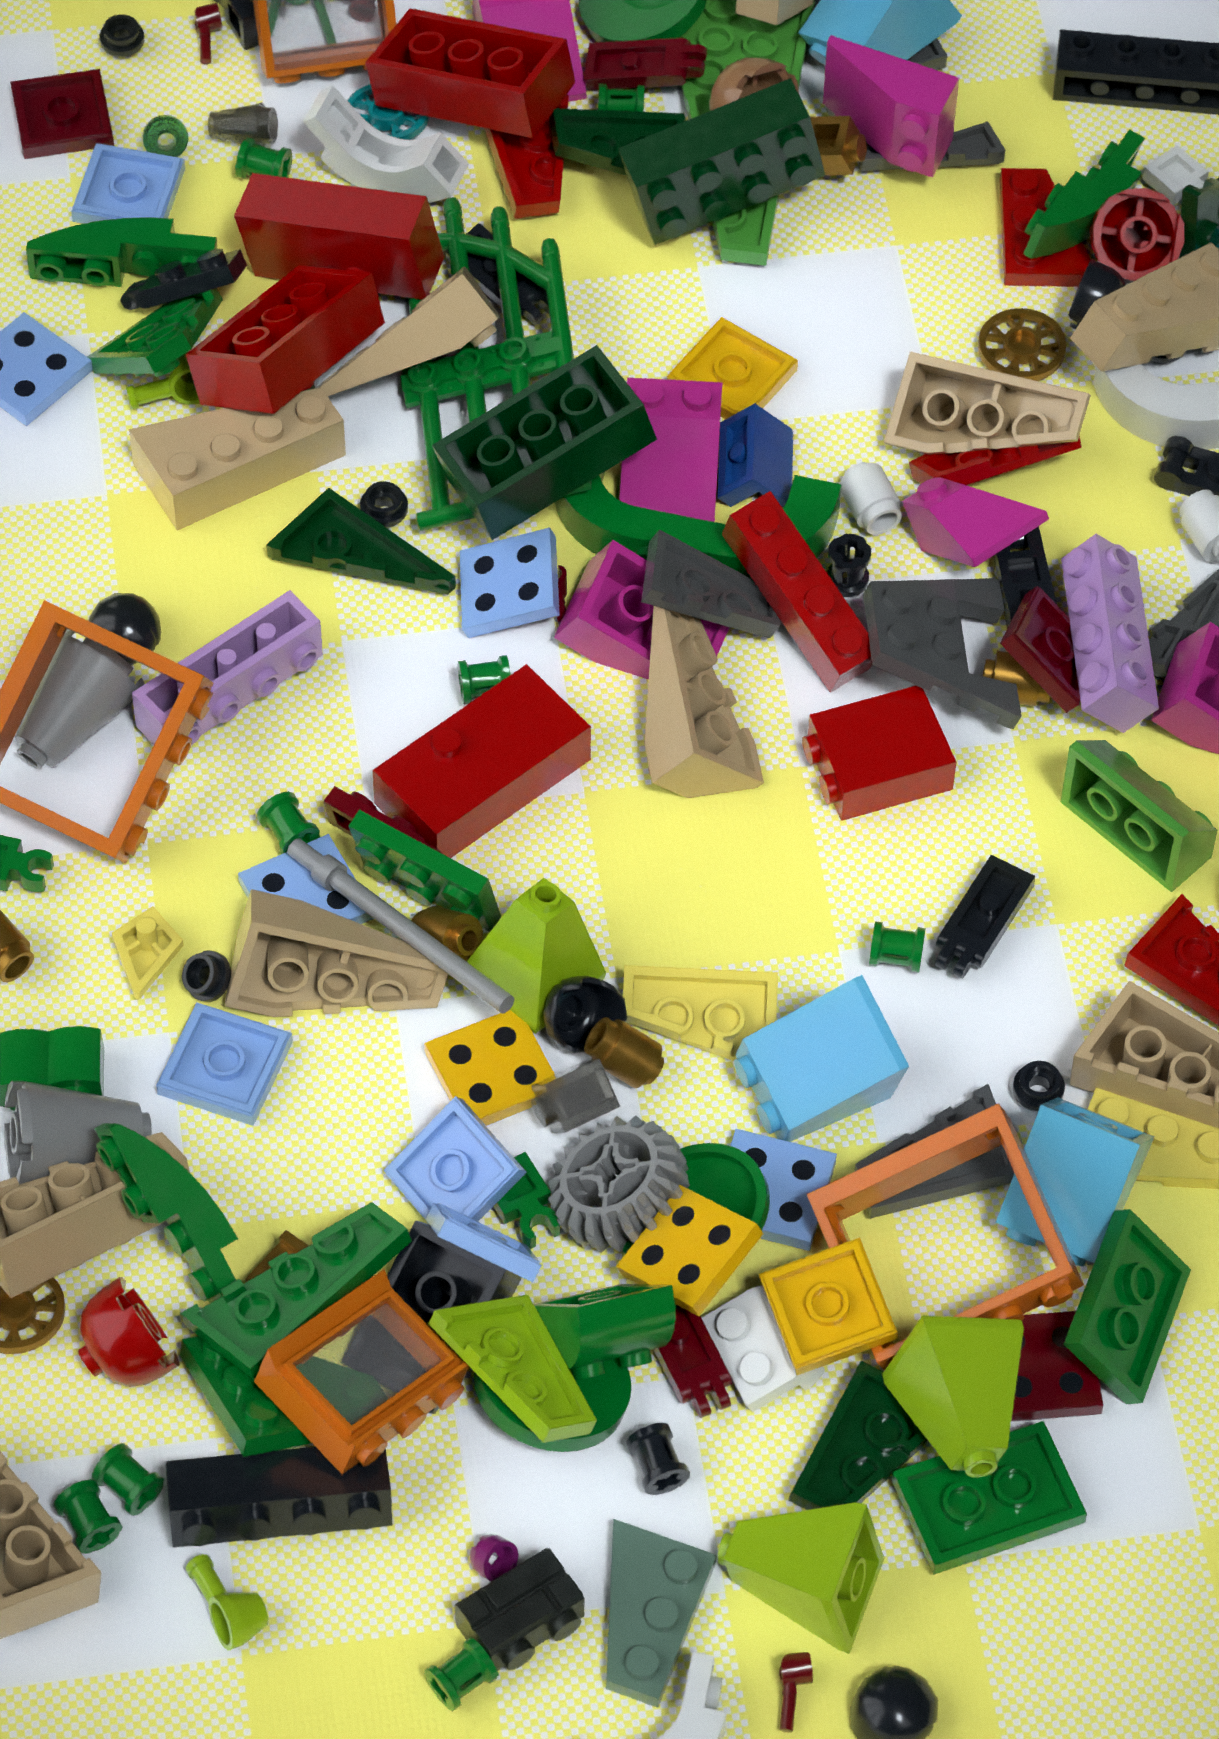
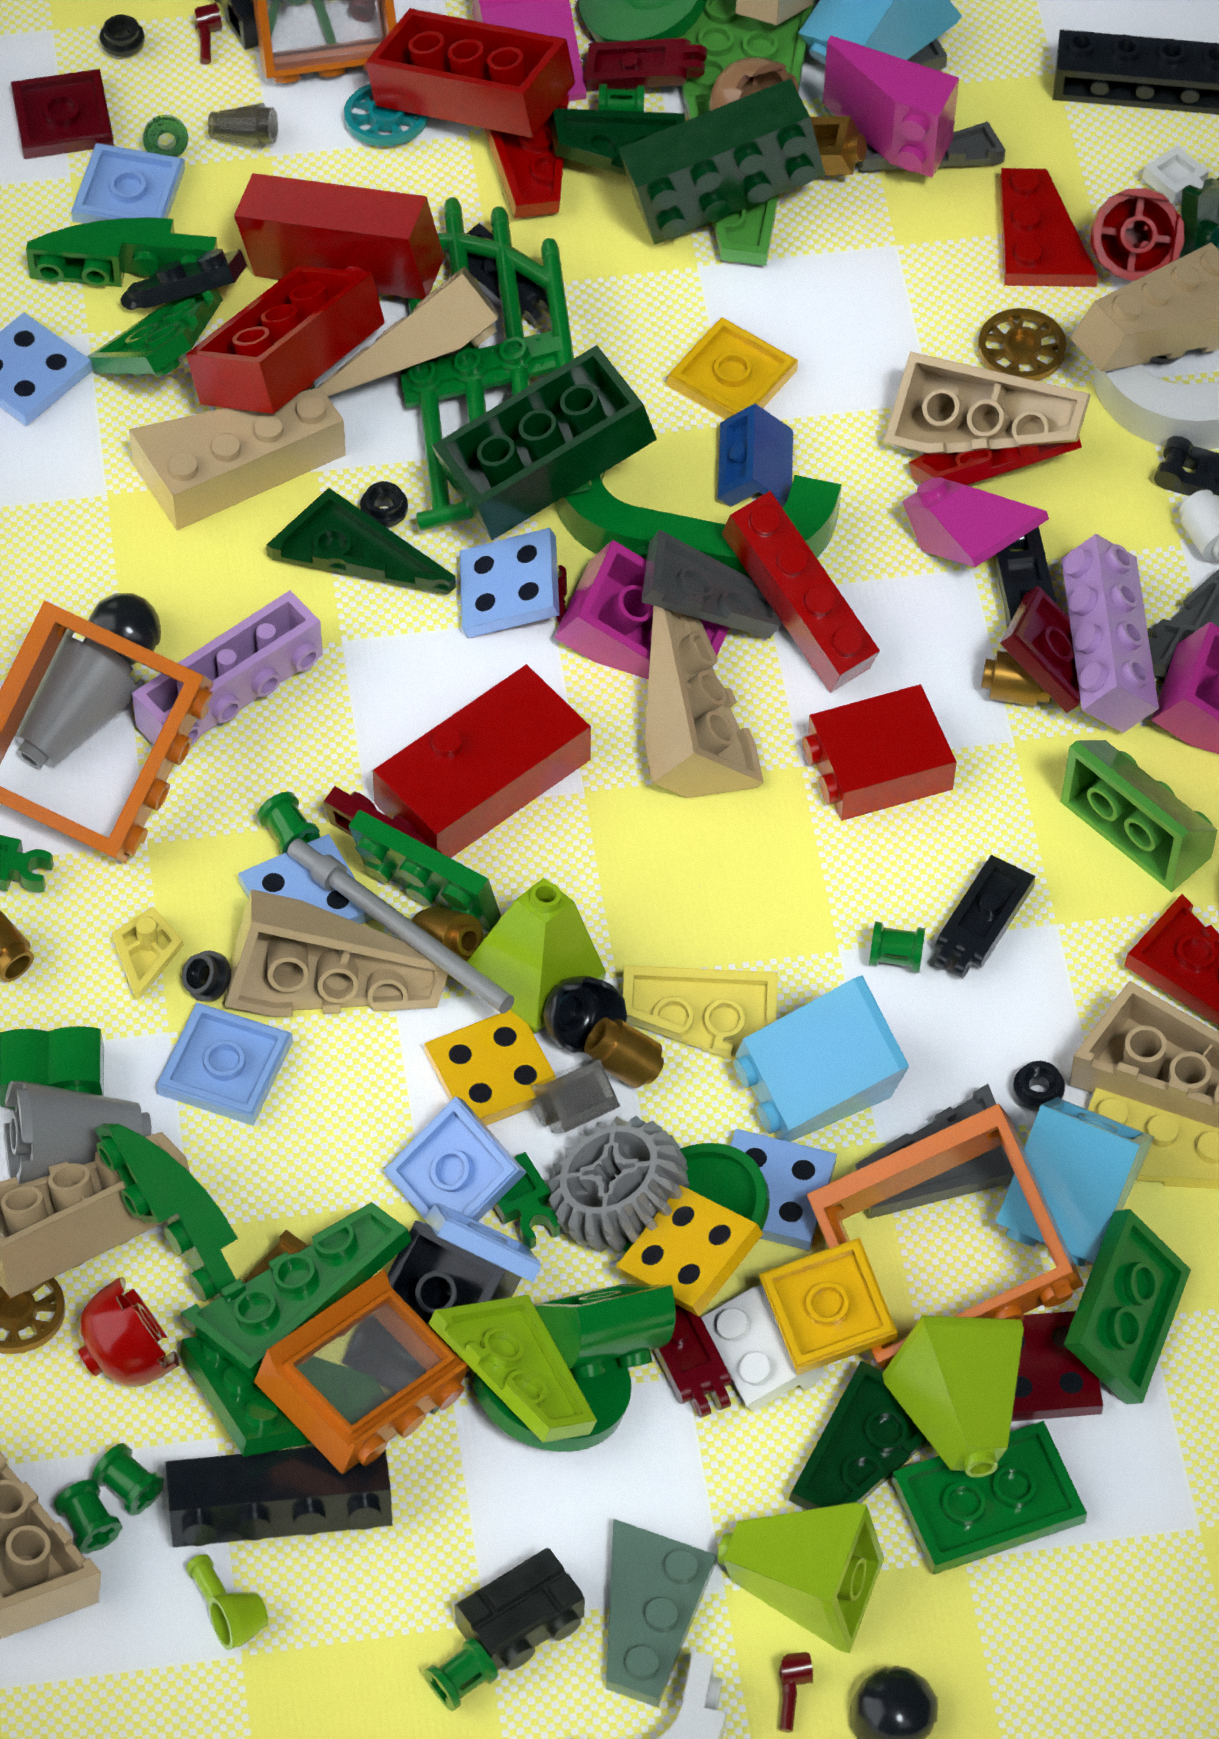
lime bar [126,351,200,410] -> none
green bush [235,137,293,179] -> none
white arch [303,85,469,203] -> none
green bush [457,655,511,704] -> none
magenta hinge [470,1534,519,1582] -> none
dark pink slope [620,377,722,522] -> none
black bush [626,1422,690,1495] -> none
black bush [827,534,872,597] -> none
white brick [840,462,902,535] -> none
dark grey wing [863,578,1022,729] -> none
green slope [1023,129,1145,259] -> none
black hair [1068,259,1125,329] -> none

